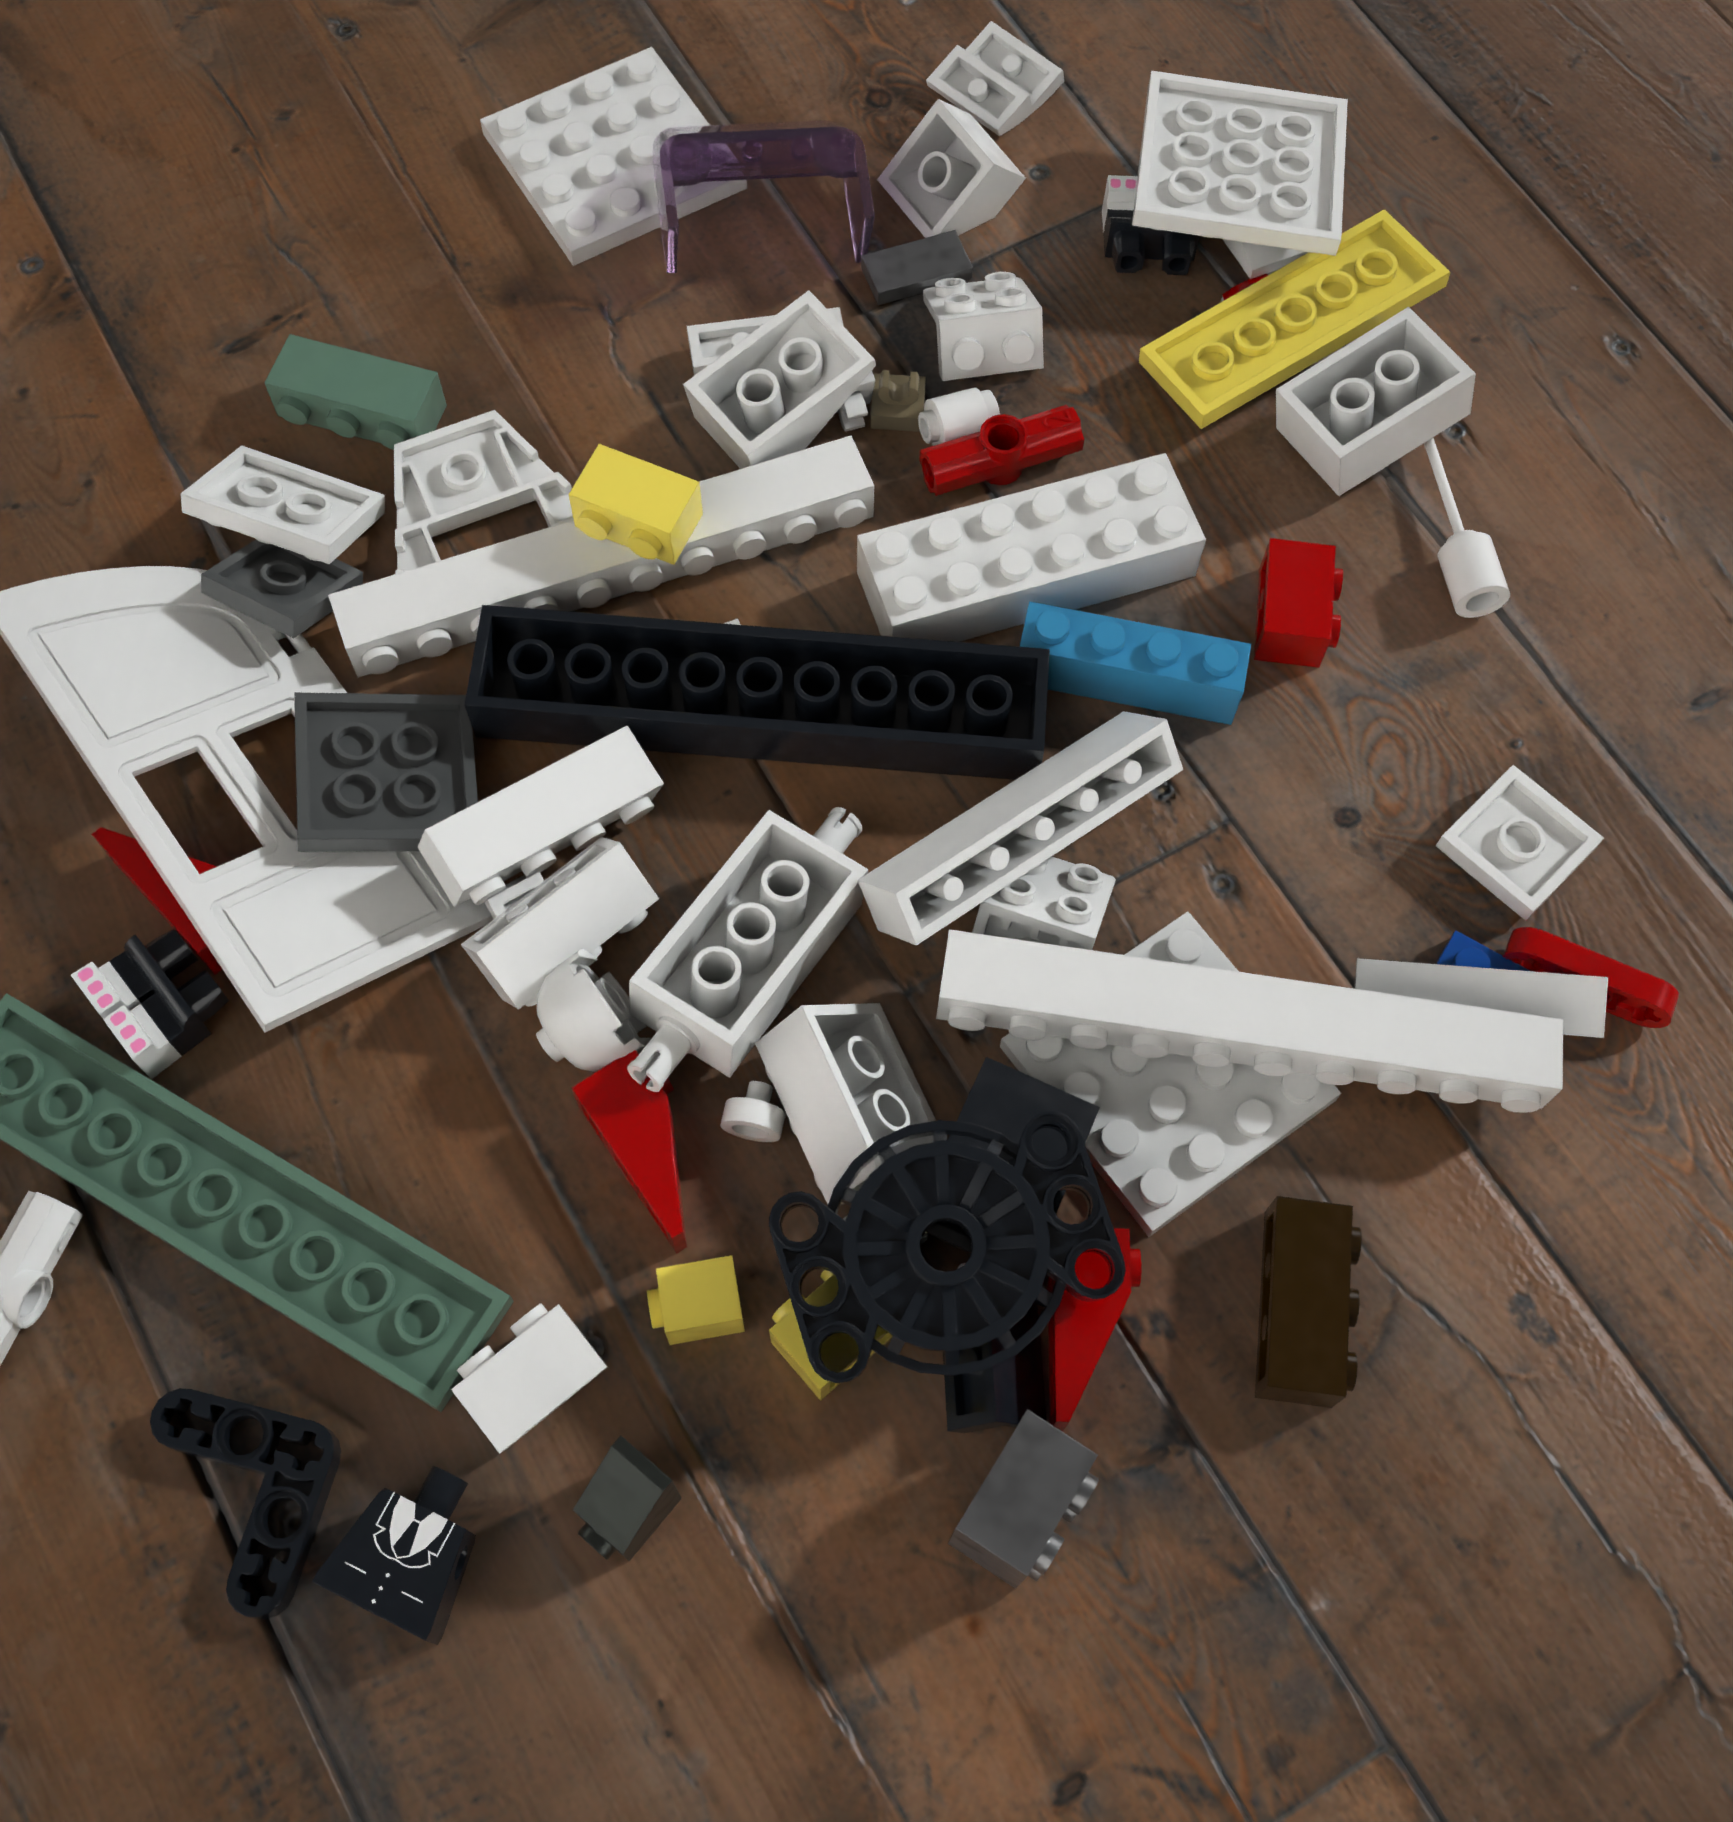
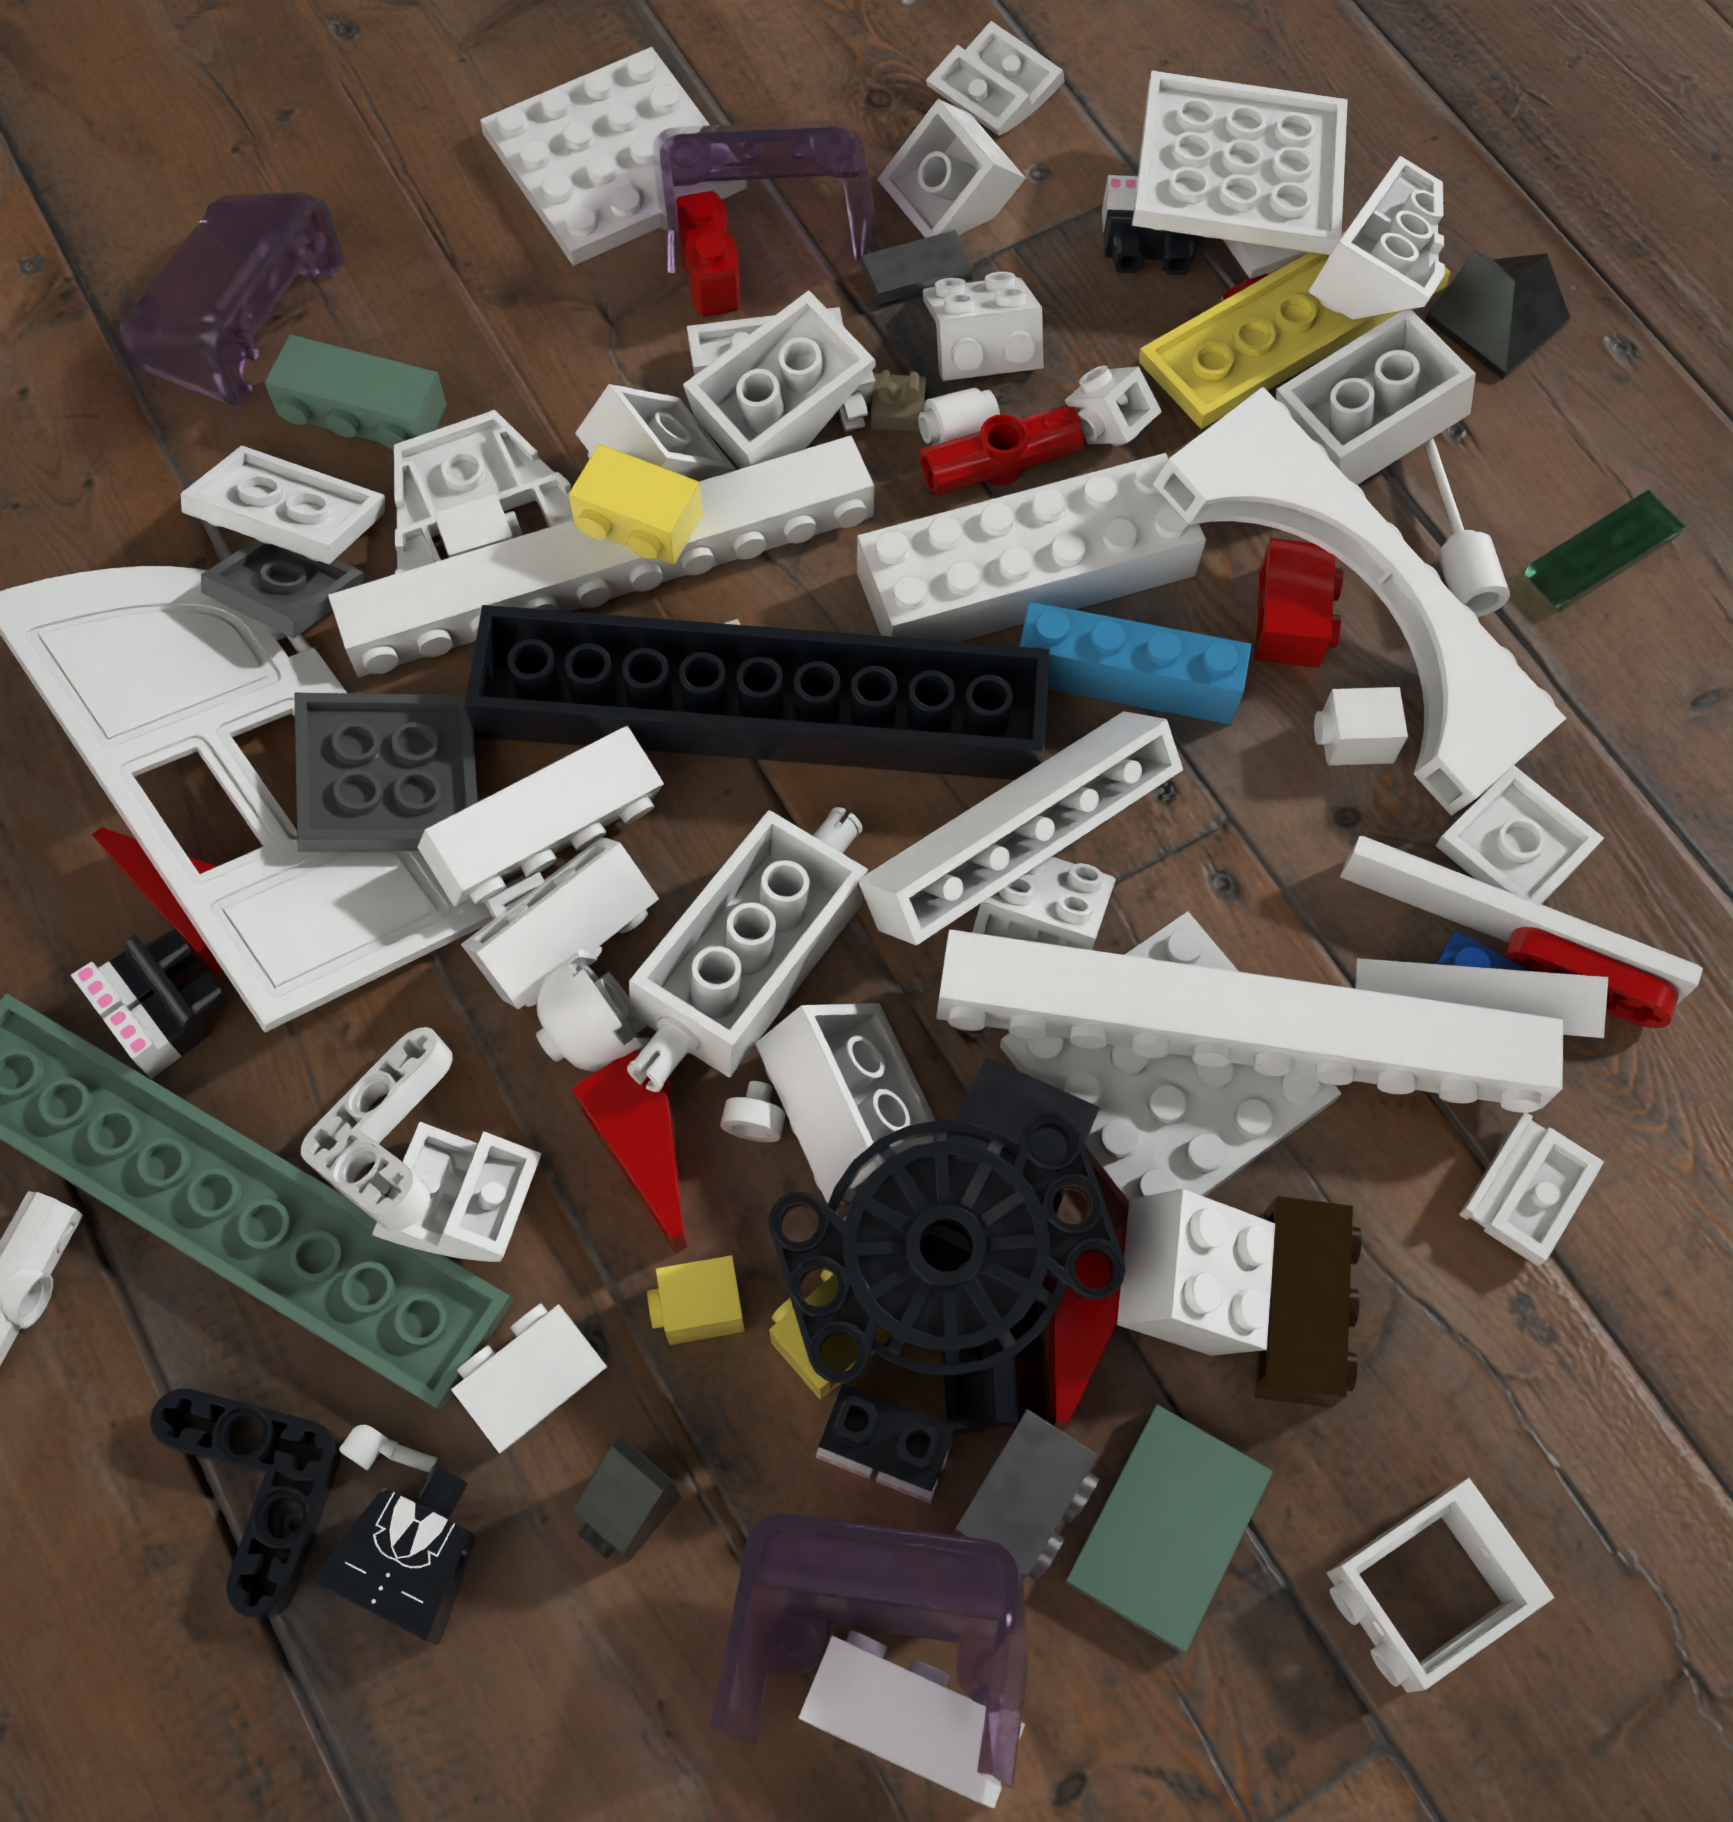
none -> windscreen [120,192,345,408]
none -> white beam [301,1027,453,1231]
none -> white hand [339,1425,438,1473]
none -> white slope [372,1122,542,1262]
none -> white brick [433,493,522,558]
none -> white slope [575,384,735,481]
none -> red brick [675,190,740,317]
none -> clear purple windscreen [710,1513,1028,1789]
none -> white brick [799,1630,1025,1809]
none -> black hips [816,1383,955,1503]
none -> sand green tile [1064,1404,1274,1654]
none -> white brick [1065,365,1162,446]
none -> white brick [1117,1189,1275,1356]
none -> white arch [1153,387,1567,816]
none -> white wedge [1308,156,1445,320]
none -> white brick [1314,687,1408,766]
none -> white window [1326,1478,1555,1693]
none -> white tile [1340,836,1703,1006]
none -> pearl dark grey slope [1425,251,1570,379]
none -> white plate [1459,1113,1604,1266]
none -> clear green tile [1524,489,1685,612]

